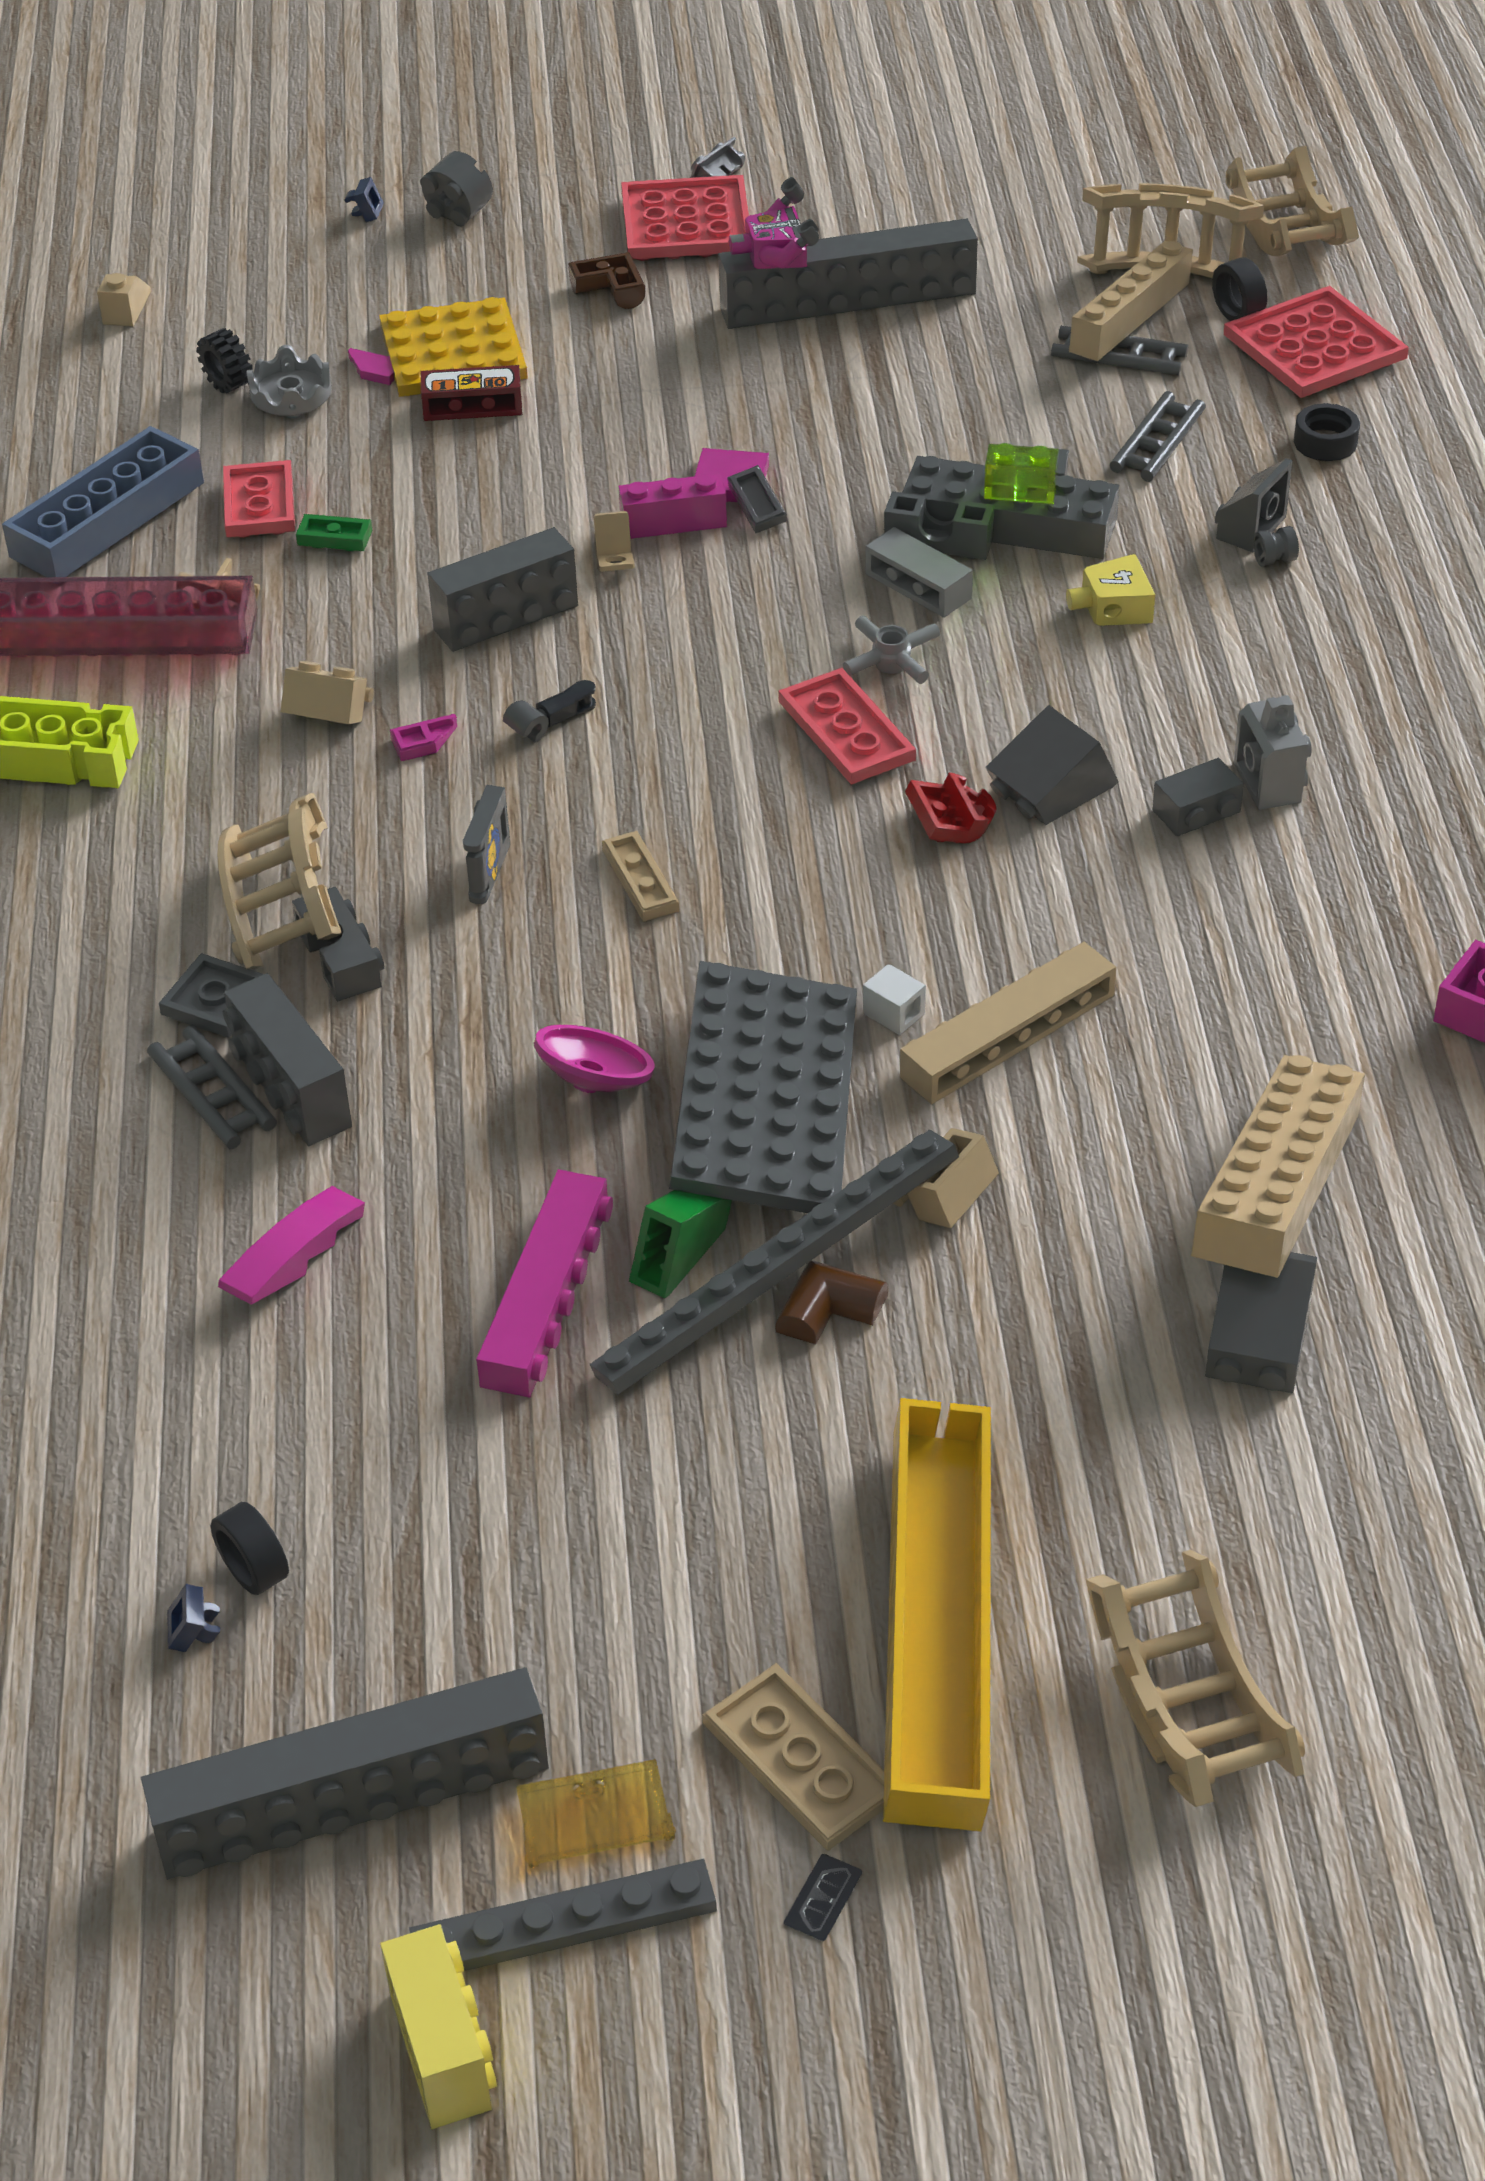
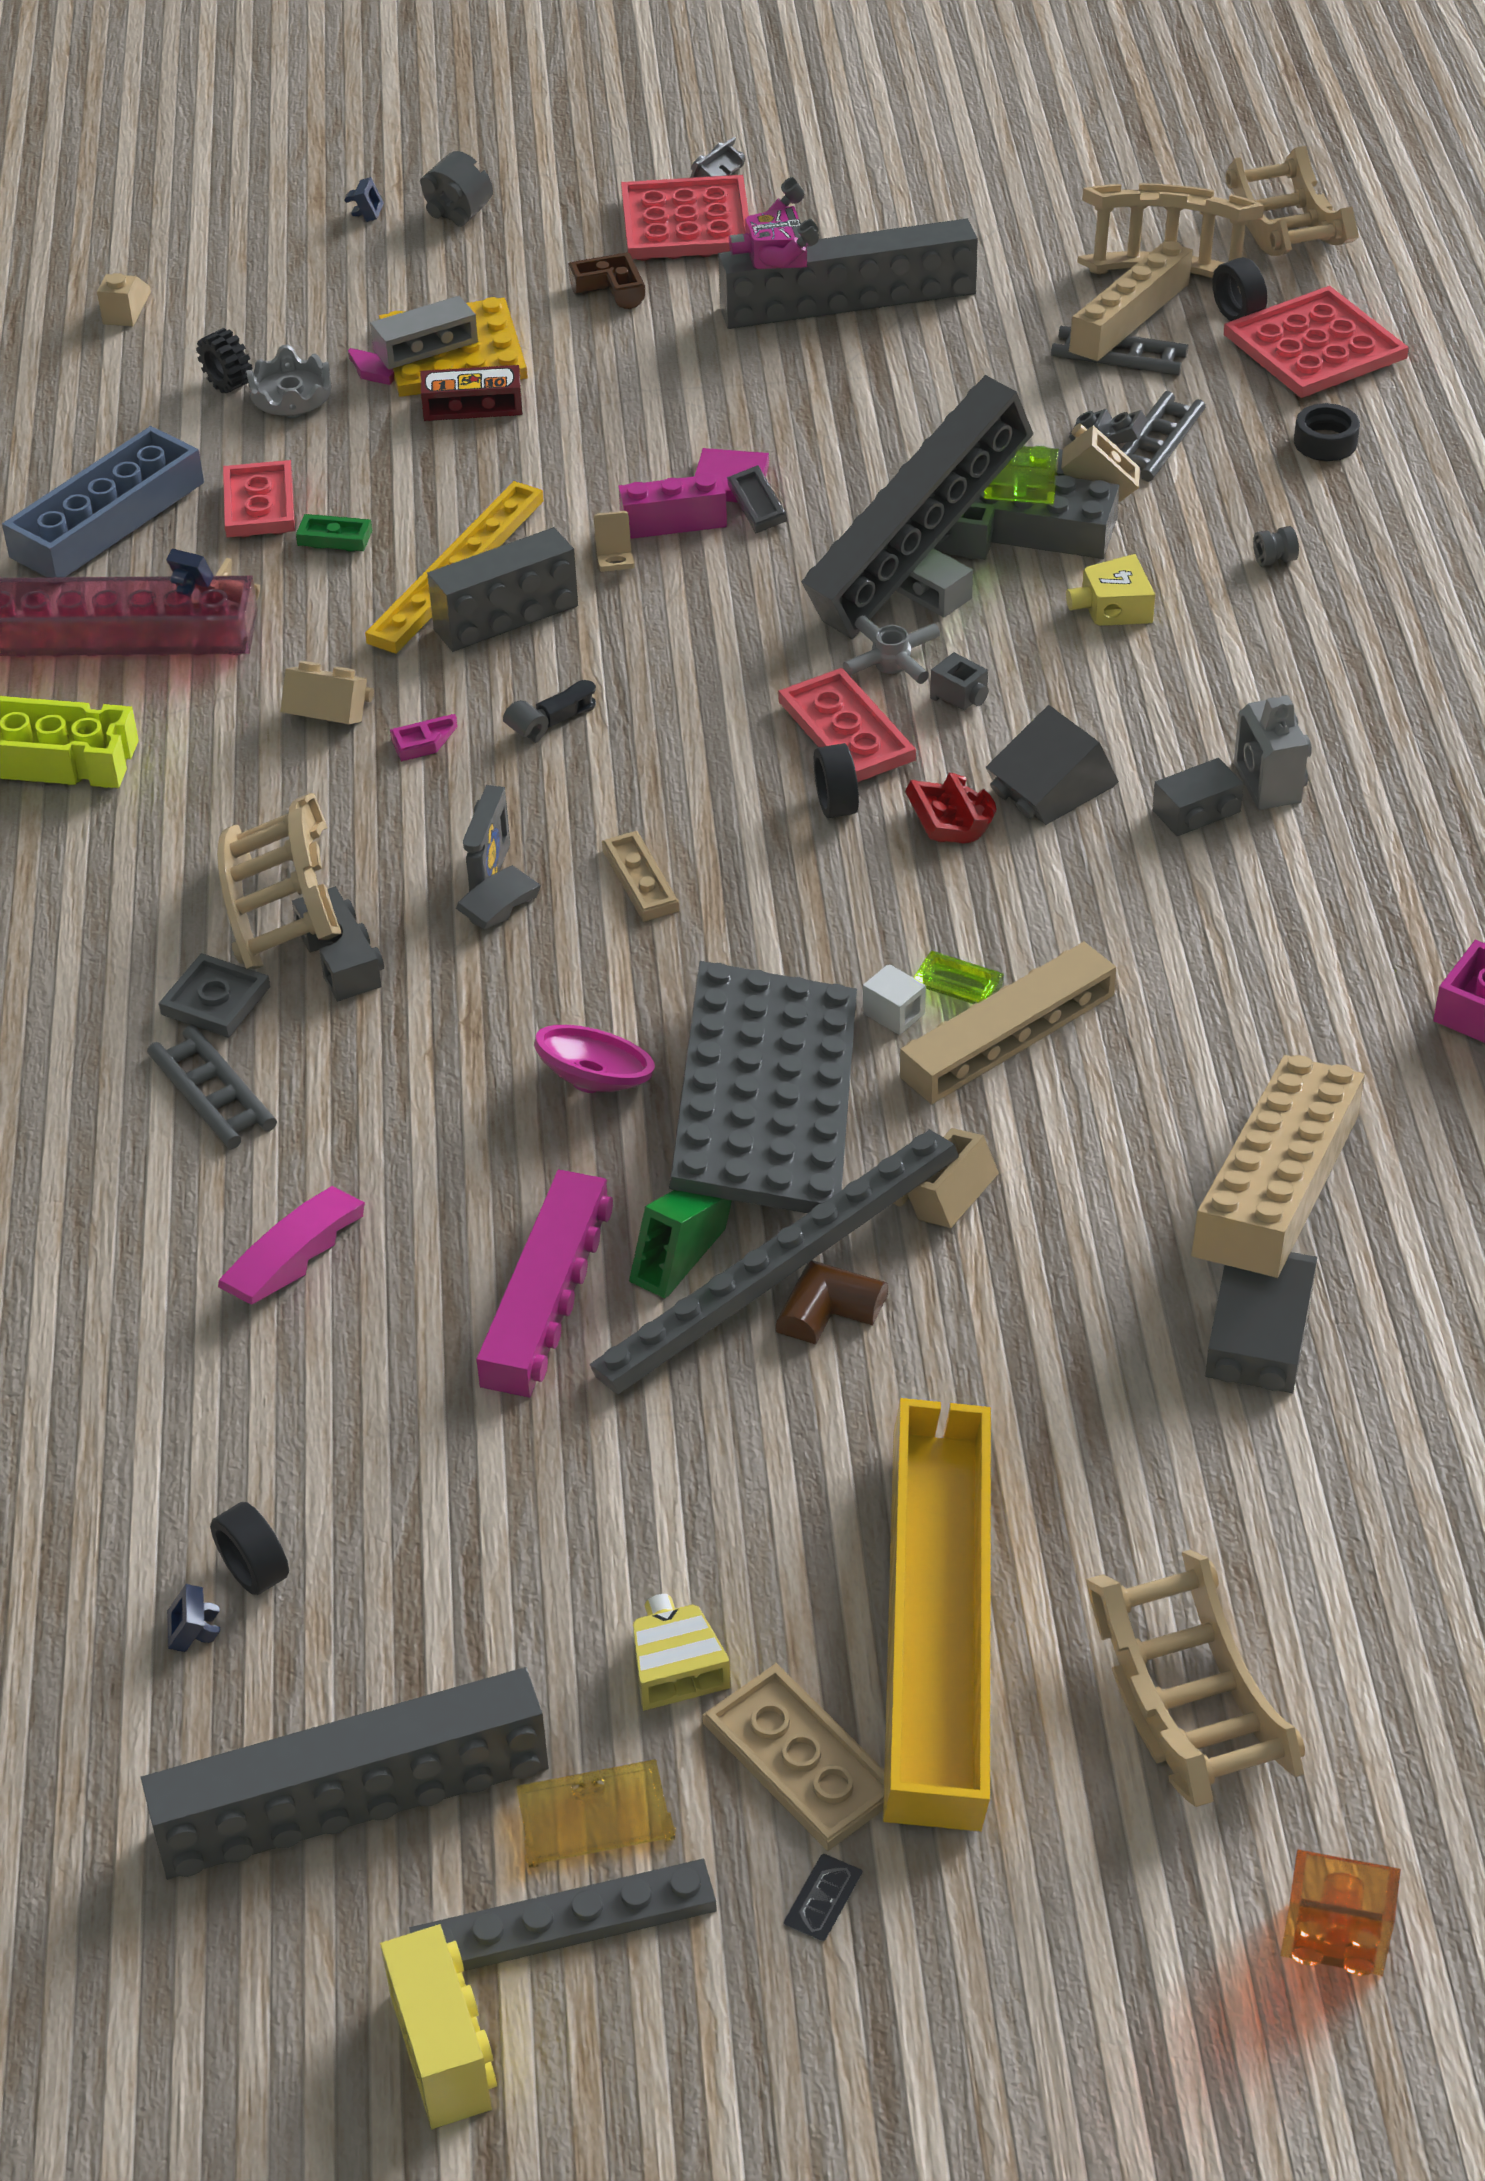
dark grey brick [223,973,352,1147] -> none
dark grey slope [1215,458,1293,553] -> none
none -> dark blue tile [166,549,214,596]
none -> yellow plate [365,481,544,654]
none -> light grey brick [370,295,478,369]
none -> dark grey slope [456,865,541,929]
none -> light yellow torso [633,1594,731,1711]
none -> dark grey brick [801,375,1034,640]
none -> black tyre [813,743,859,818]
none -> clear neon green tile [915,950,1004,1004]
none -> dark grey brick [930,652,989,710]
none -> tan brick [1061,423,1140,503]
none -> dark grey slope [1069,408,1147,444]
none -> clear orange brick [1280,1849,1401,1976]

